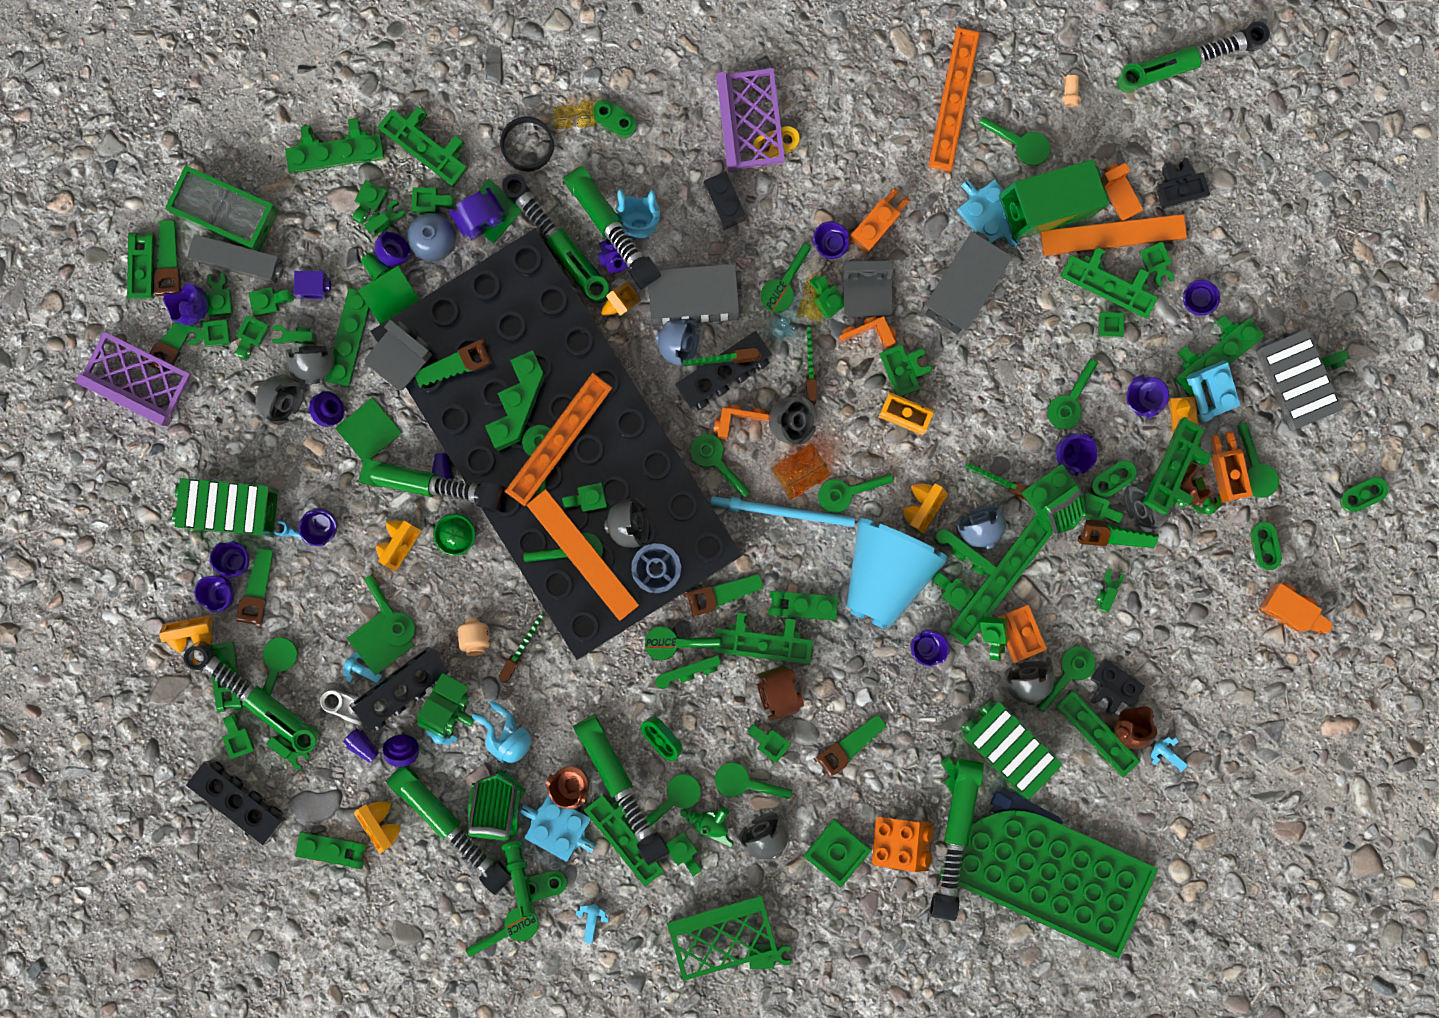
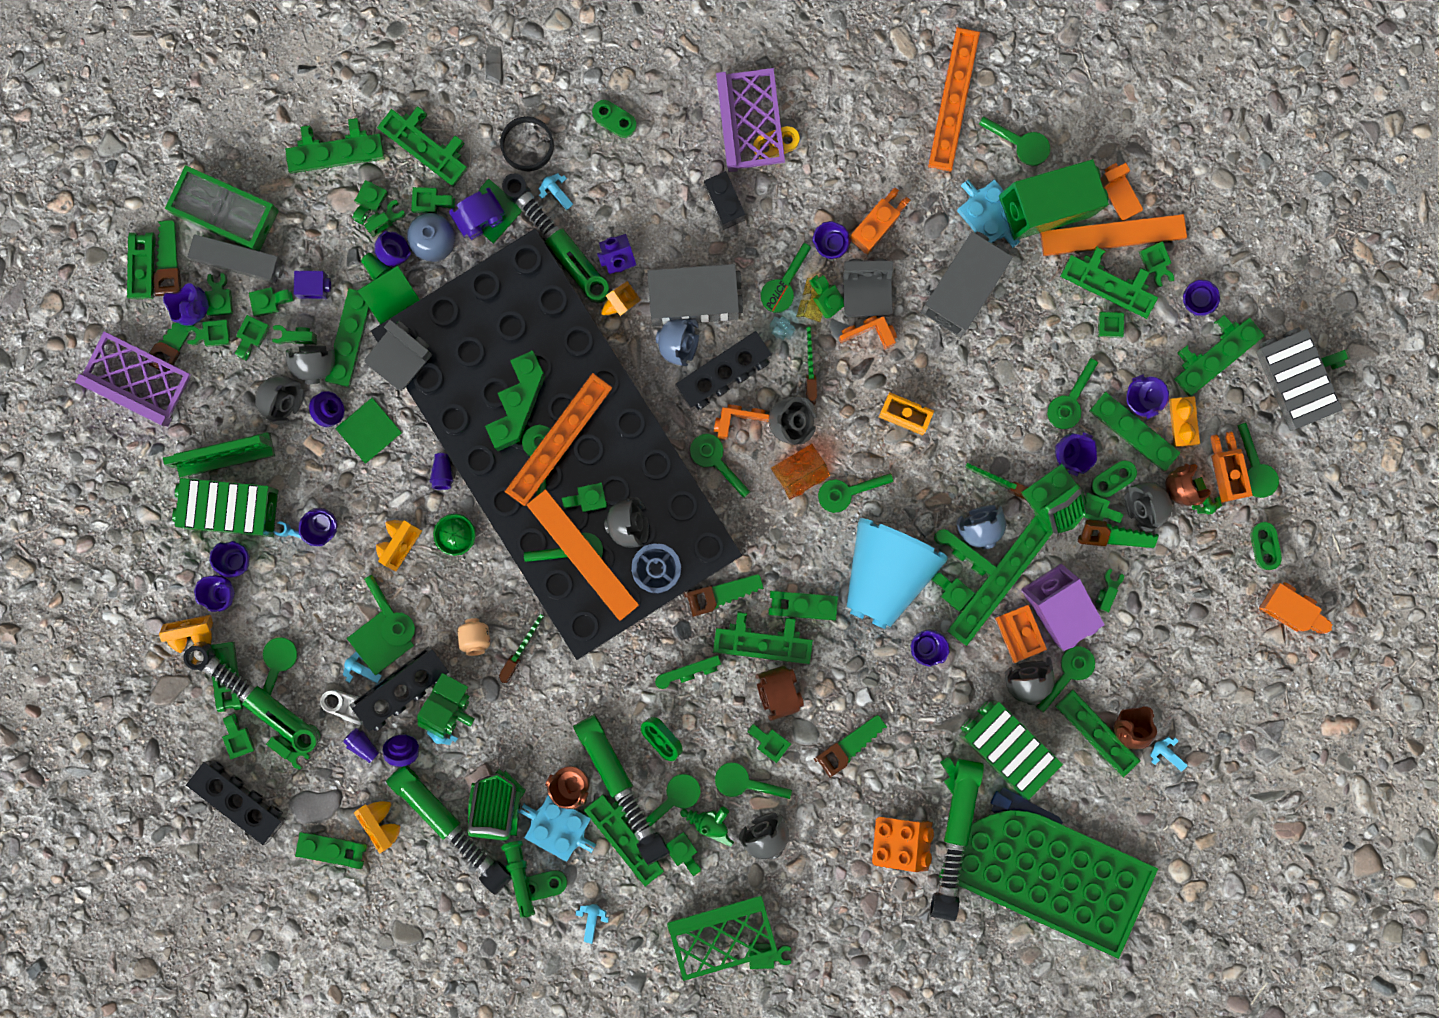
green piece [236,548,273,628] -> none
piece [358,459,505,511] -> none
piece [415,339,493,388] -> none
green piece [465,907,539,957] -> none
medium azure hair [472,701,532,764] -> none
clear yellow piece [553,100,595,129] -> none
piece [562,165,661,290] -> none
medium azure hair [616,189,660,239] -> none
green piece [644,626,722,661] -> none
piece [683,348,762,366] -> none
medium azure bar [710,496,855,527] -> none
green plate [803,818,872,888] -> none
green plate [879,344,932,397] -> none
light orange tile [903,484,948,535] -> none
green plate [980,617,1010,661] -> none
light nougat pin [1062,75,1081,107] -> none
black plate [1090,658,1146,715] -> none
piece [1117,21,1270,93] -> none
green hinge [1143,417,1212,515] -> none
black plate [1156,158,1210,209] -> none
medium azure plate [1186,360,1240,422] -> none
green plate [1340,477,1389,512] -> none
none -> green fence [163,432,275,478]
none -> medium azure piece [538,173,573,210]
none -> medium lavender slope [1021,564,1104,651]
none -> green plate [1089,392,1181,472]

